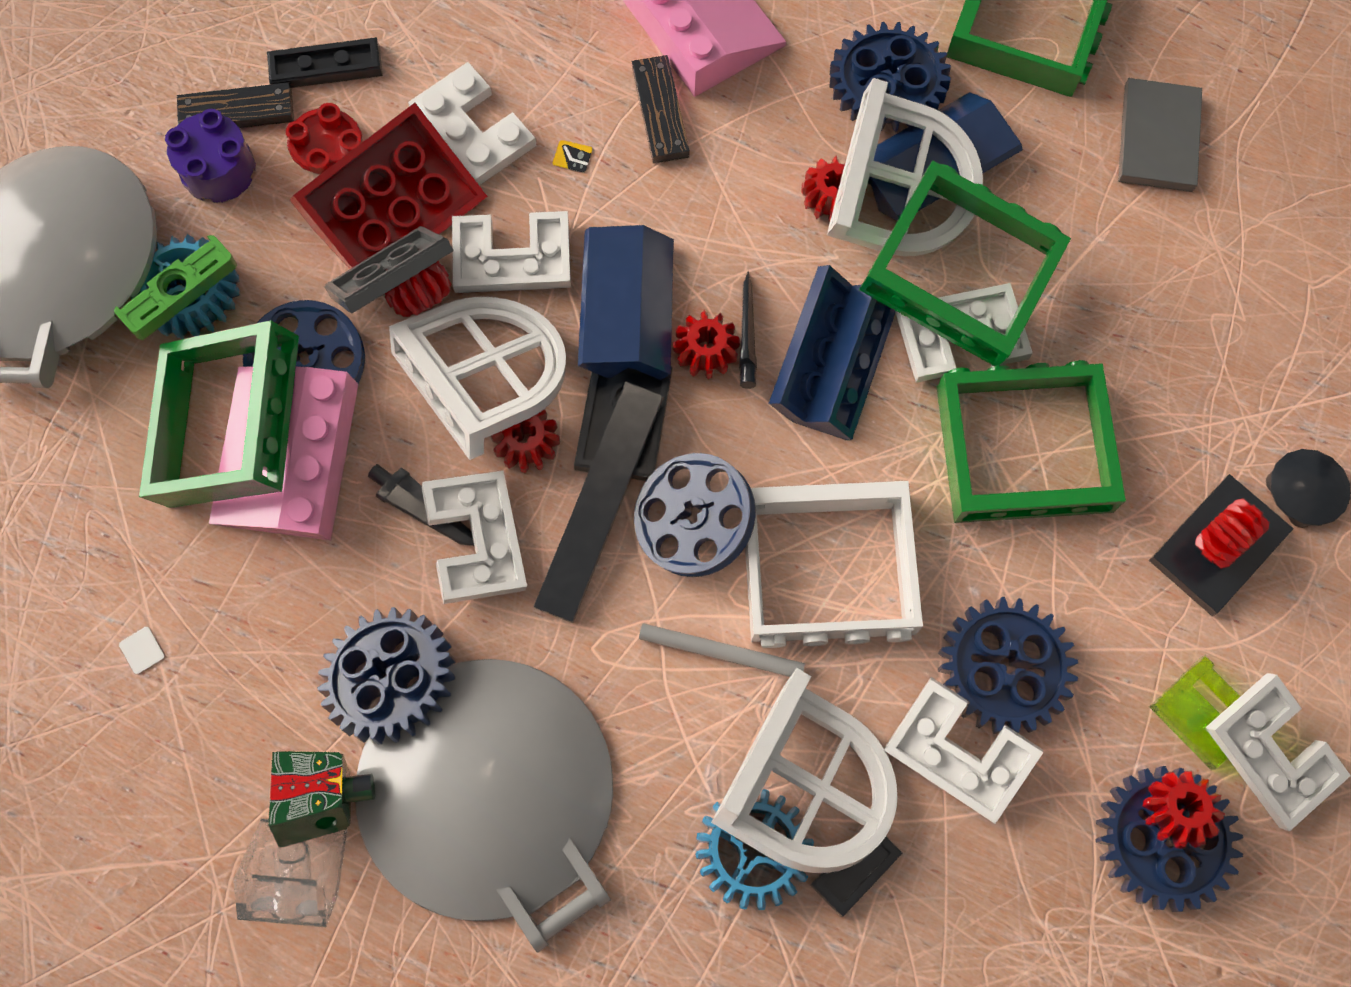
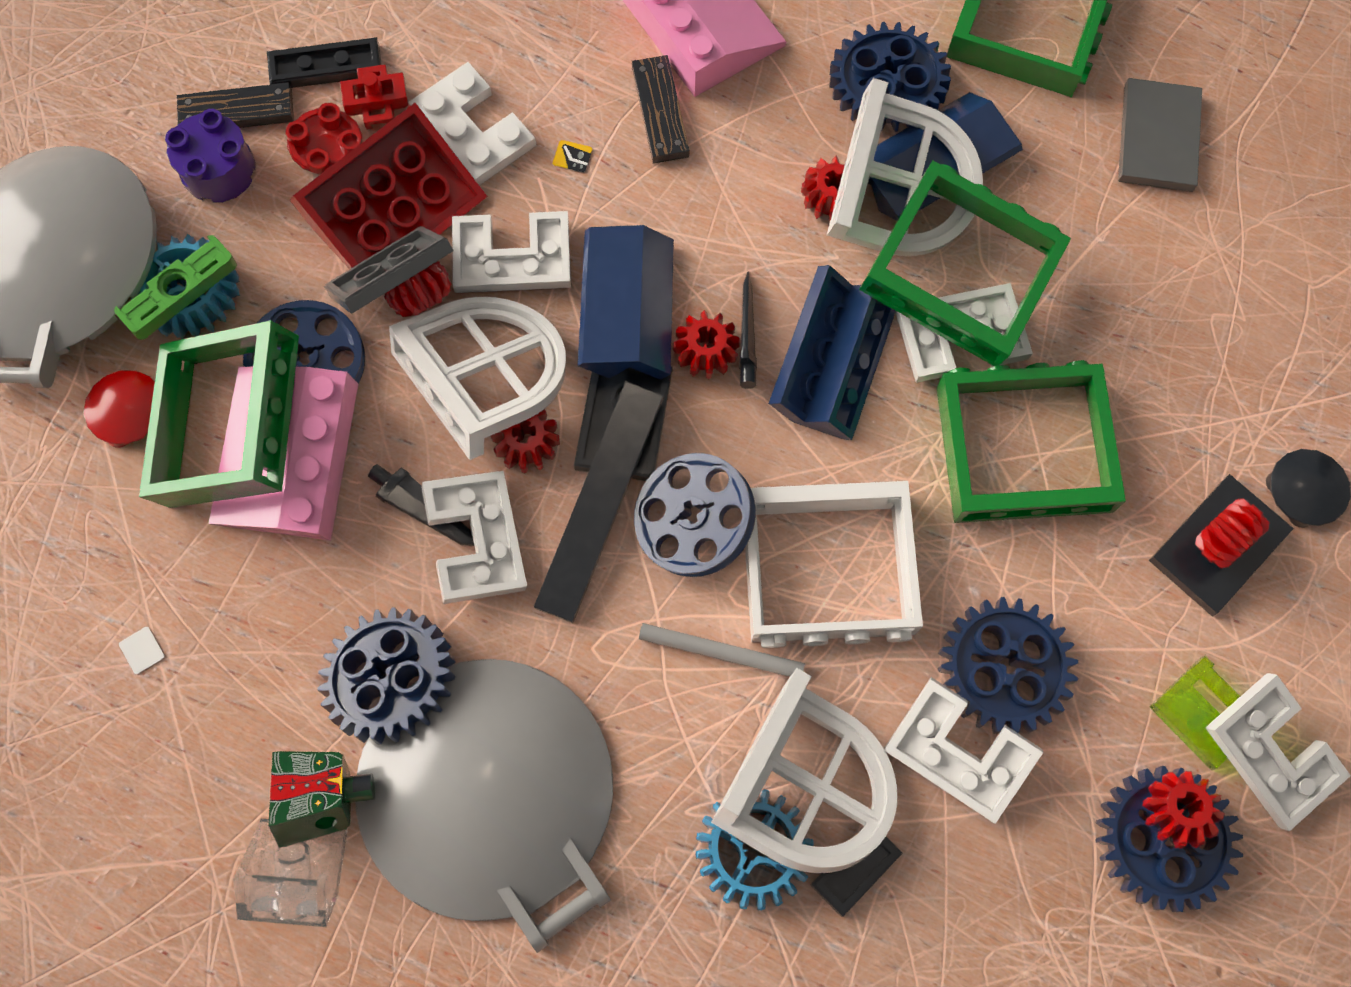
none -> red dish [83,370,155,448]
none -> red piece [340,64,408,130]

